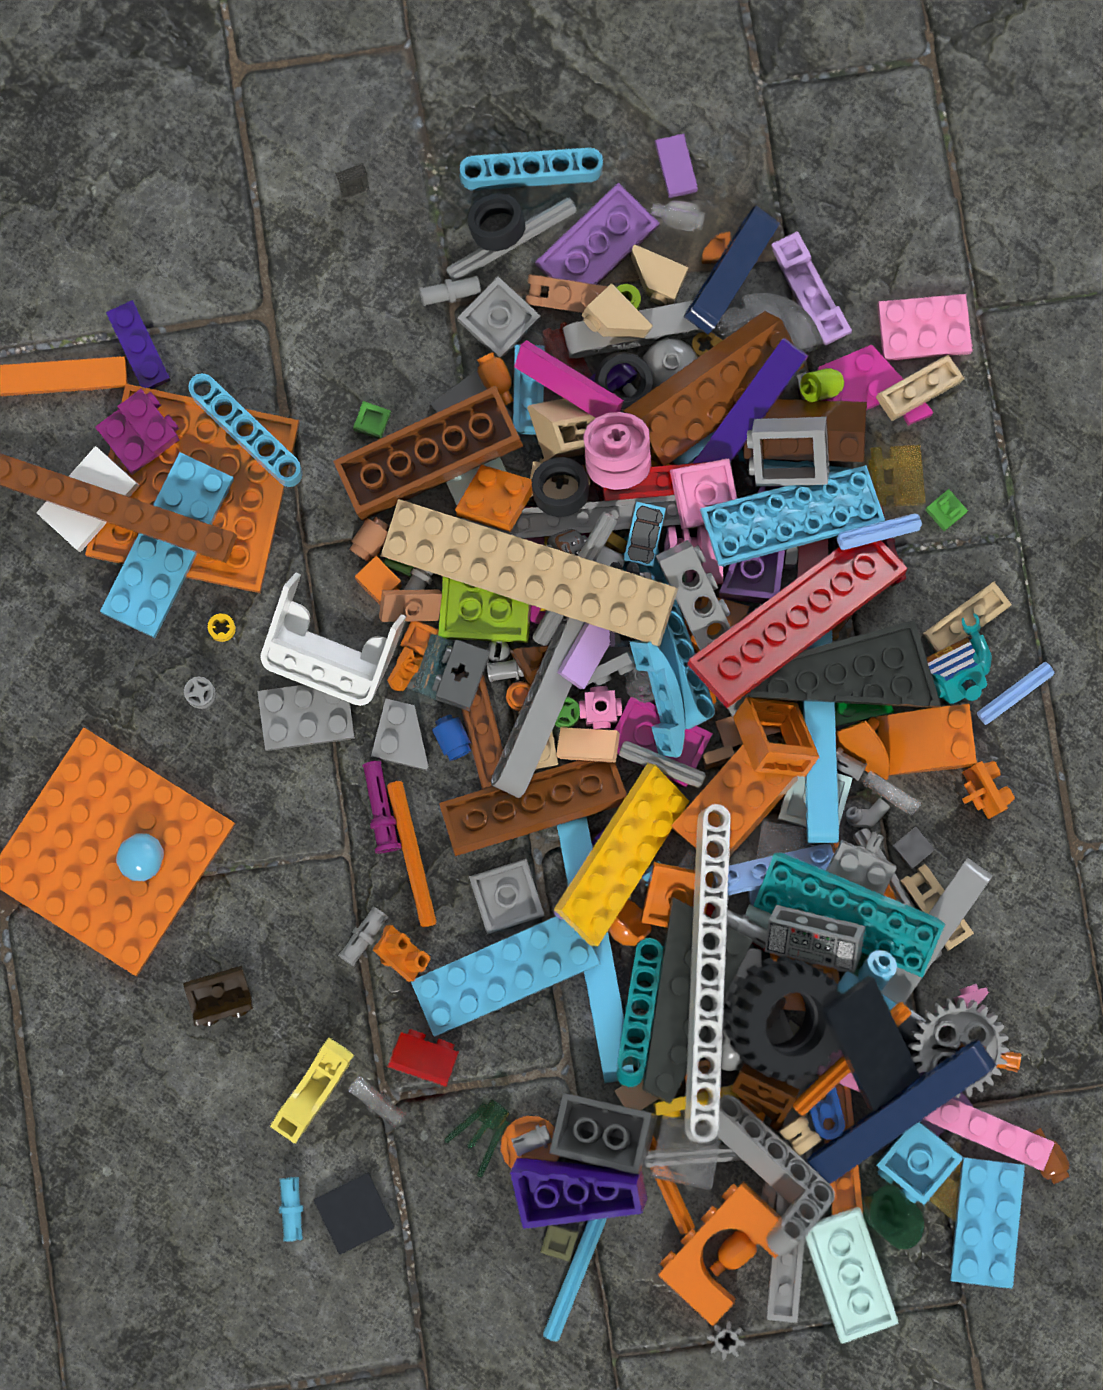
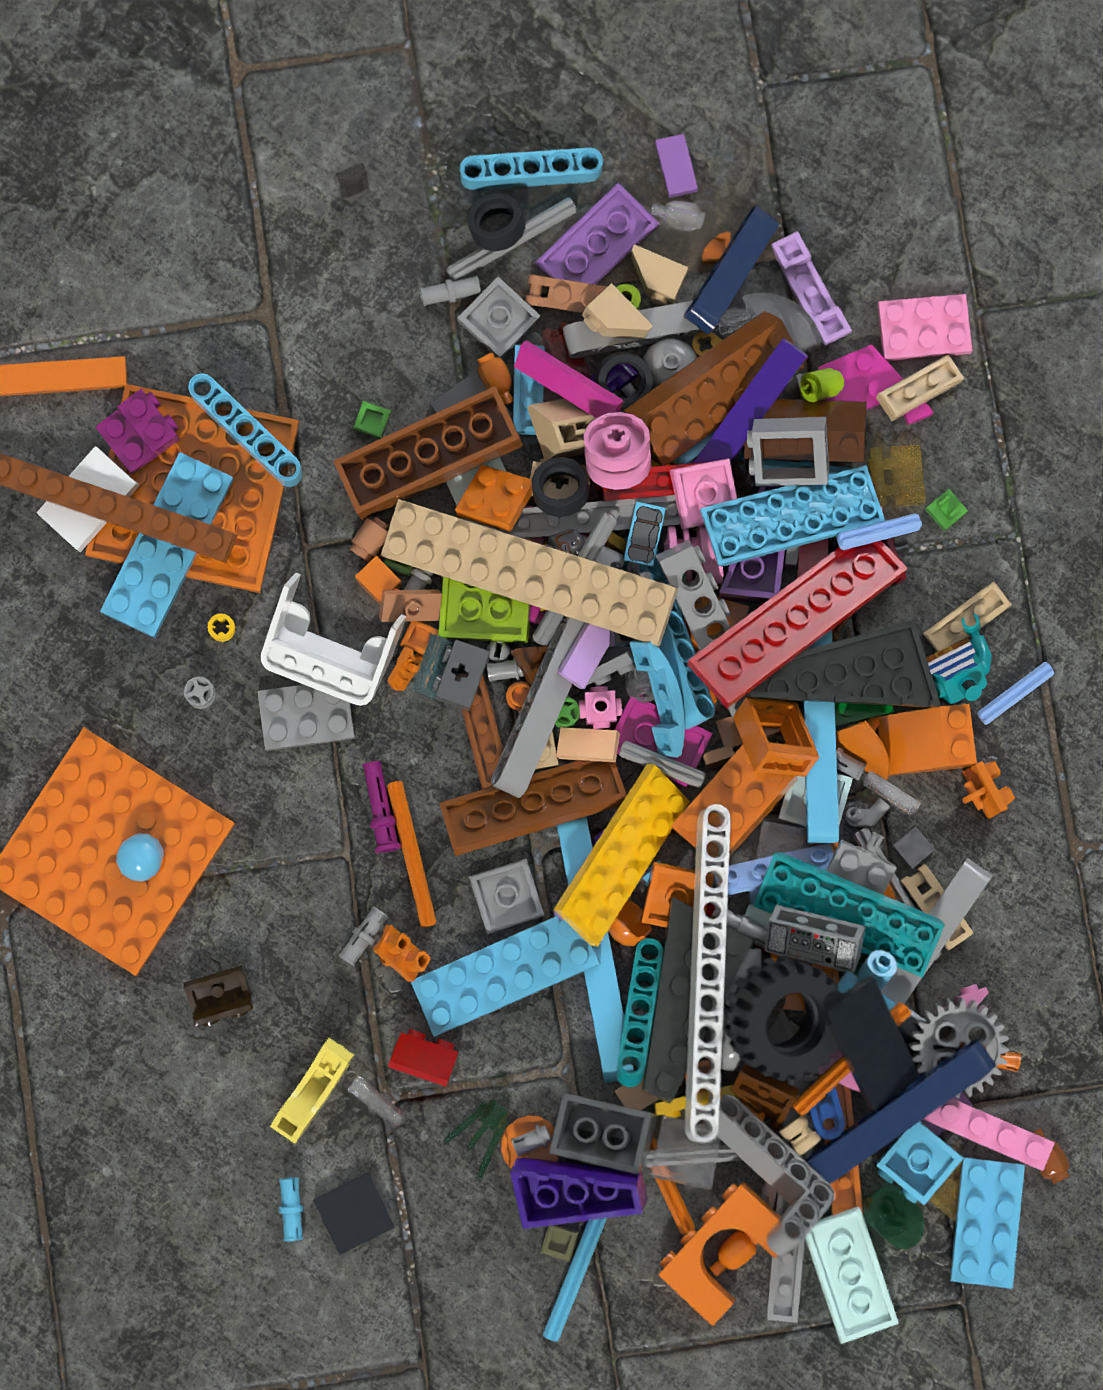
dark purple plate [106,300,171,389] -> none
light grey wing [371,699,428,771] -> none
blue brick [432,714,471,761] -> none
light grey gear [706,1321,745,1360] -> none

